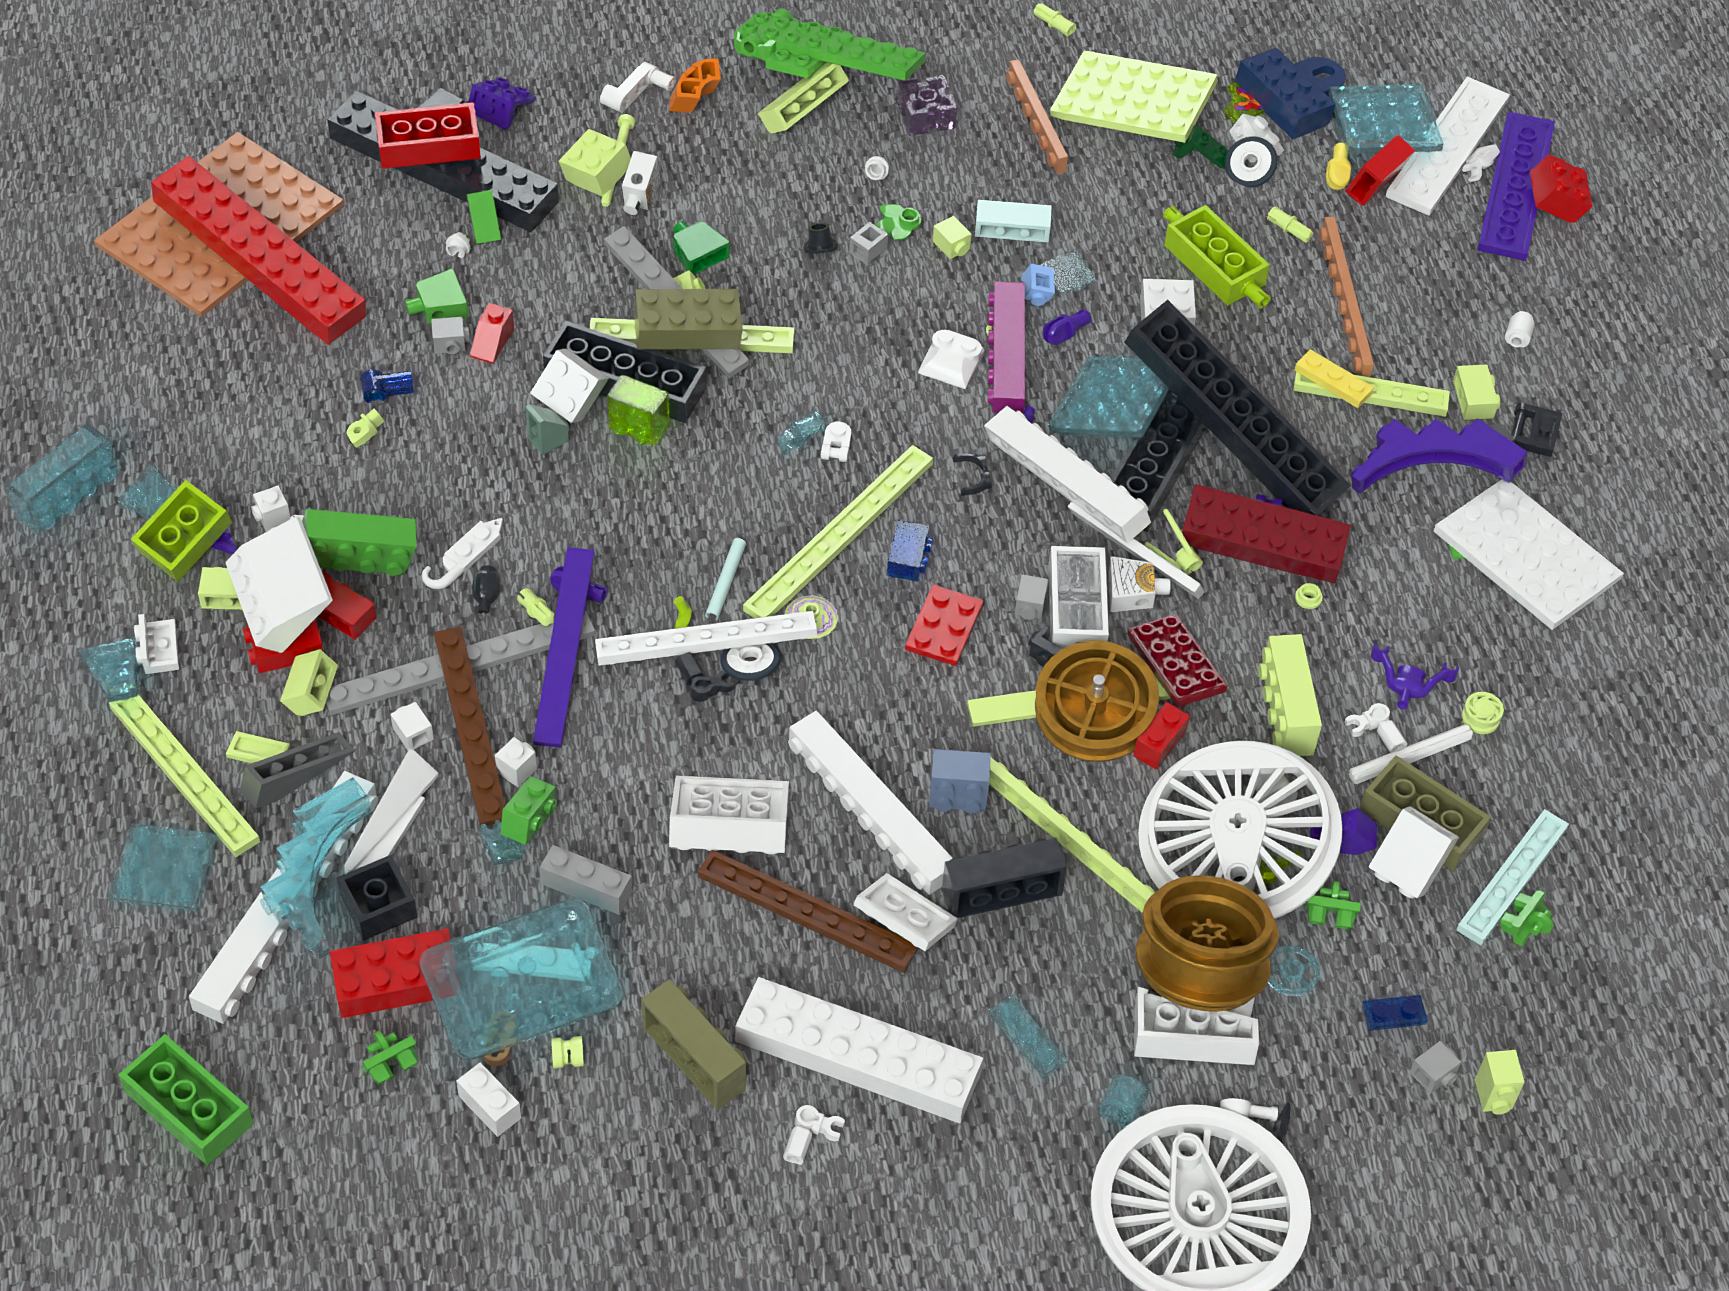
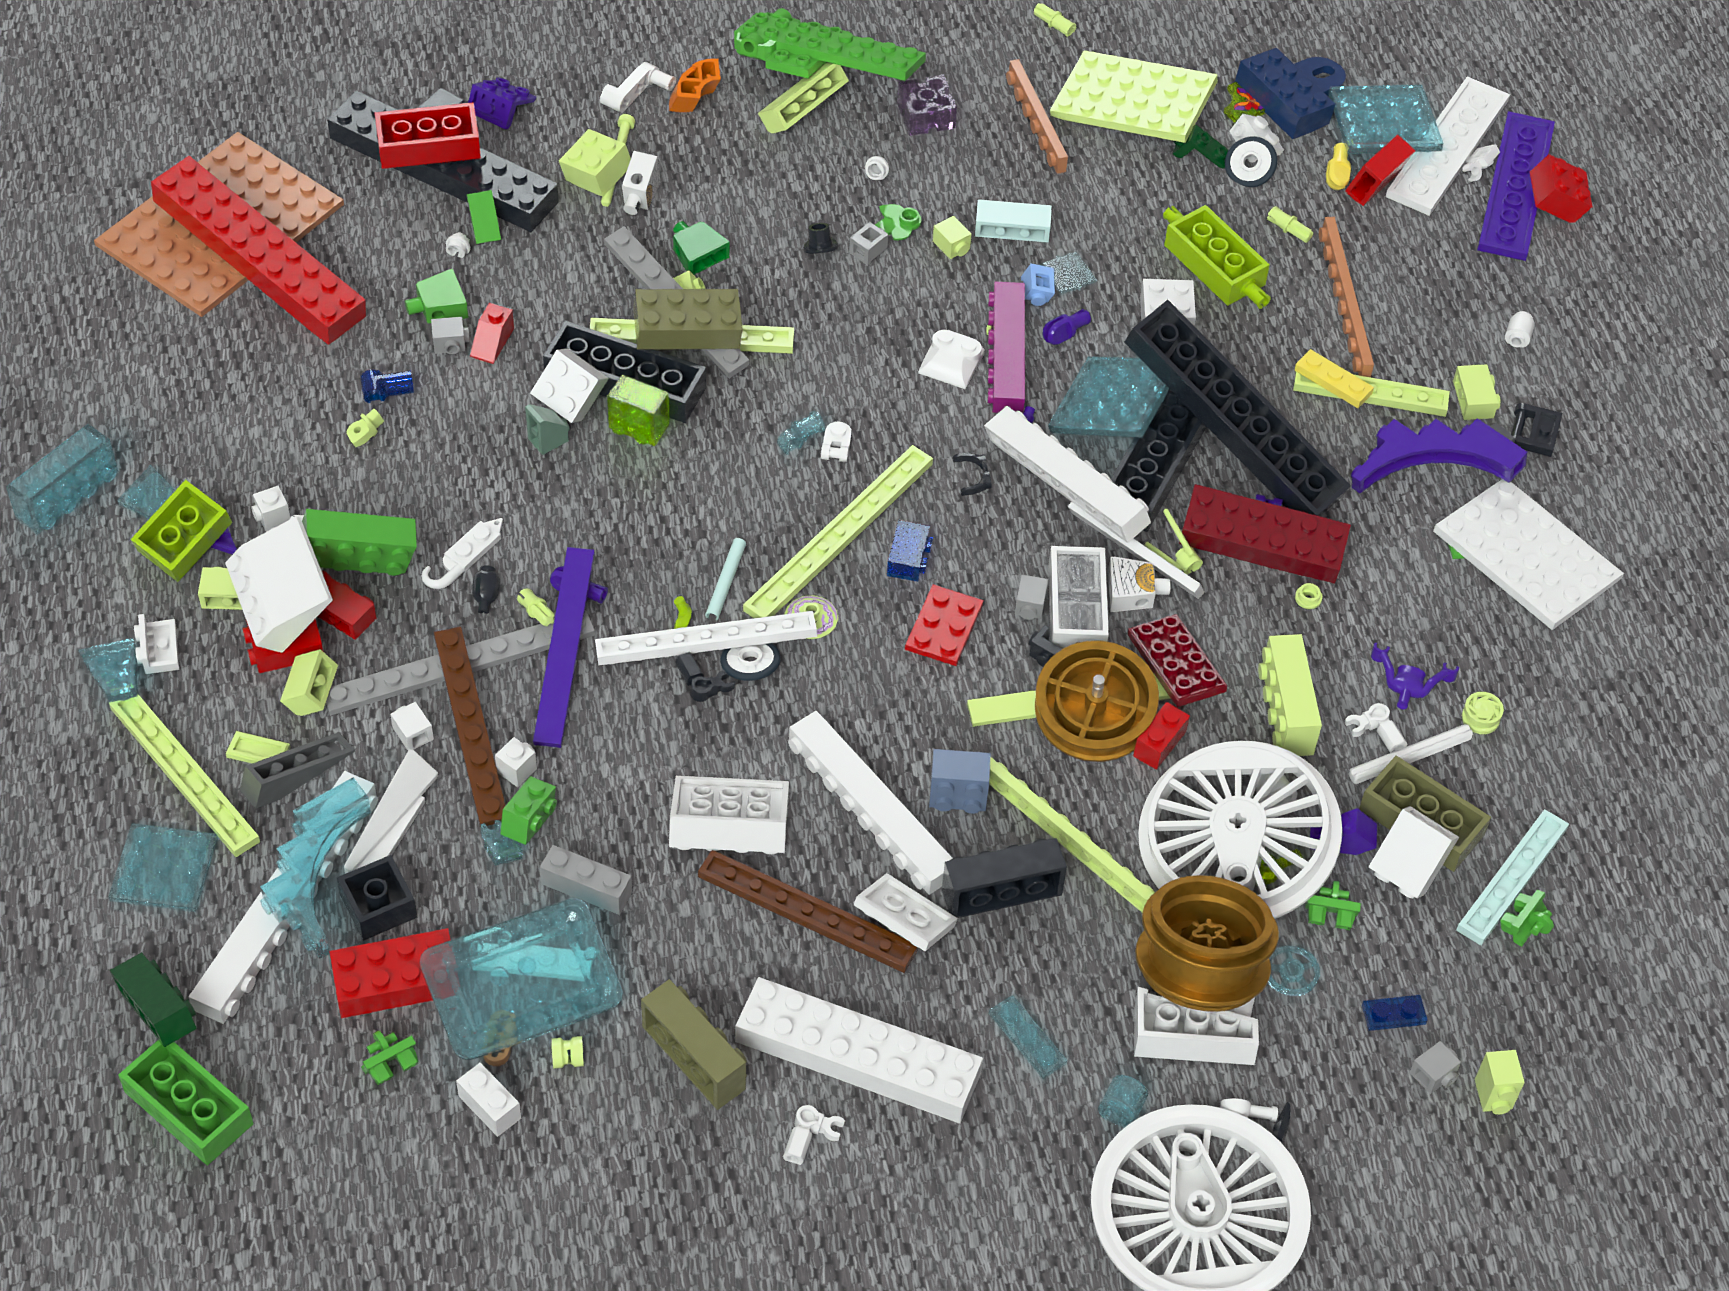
none -> dark green brick [110,952,197,1047]

